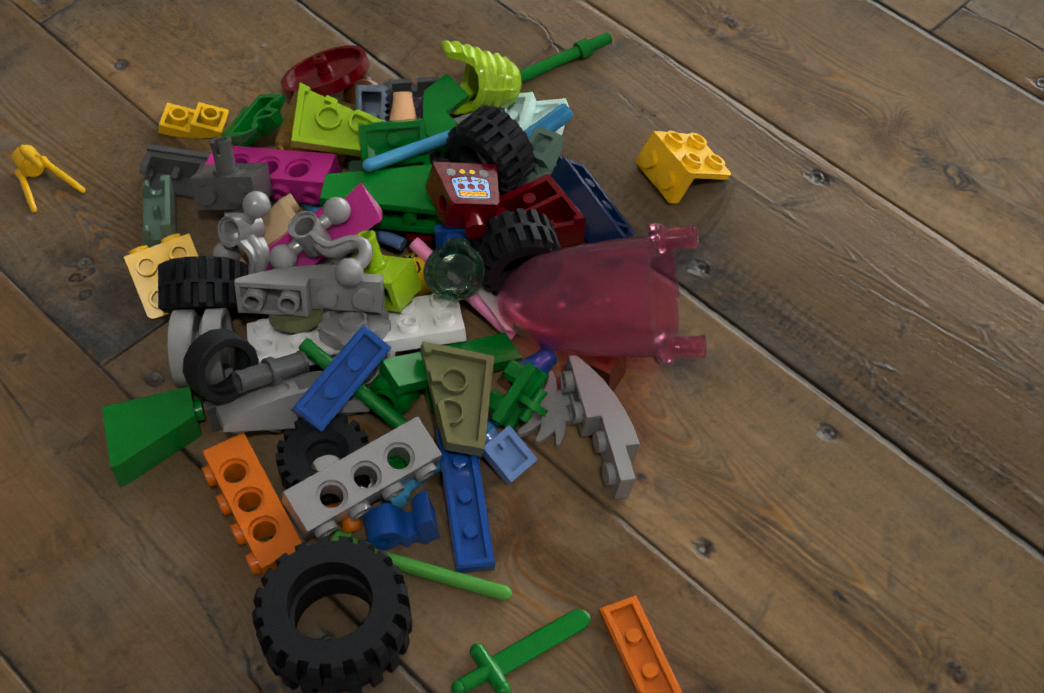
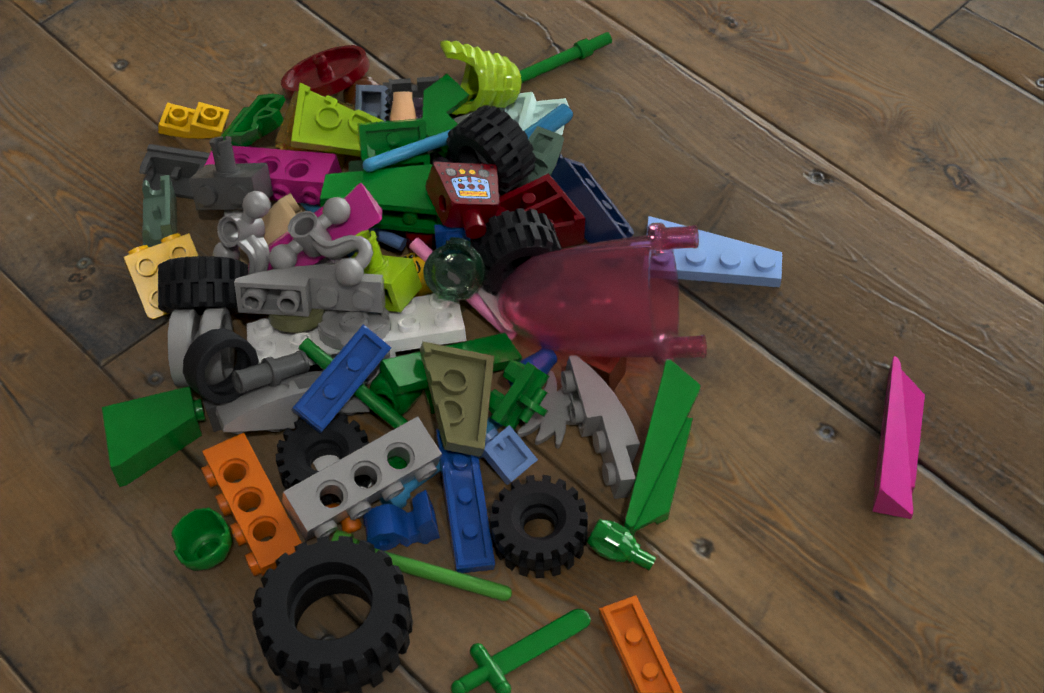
yellow plant [12,145,86,213] -> none
yellow bracket [634,131,731,204] -> none
none -> green hair [171,508,233,571]
none -> black tyre [490,475,588,578]
none -> green piece [587,519,656,571]
none -> green wedge [624,359,701,537]
none -> light blue wing [643,216,782,287]
none -> dark pink wedge [872,356,925,519]

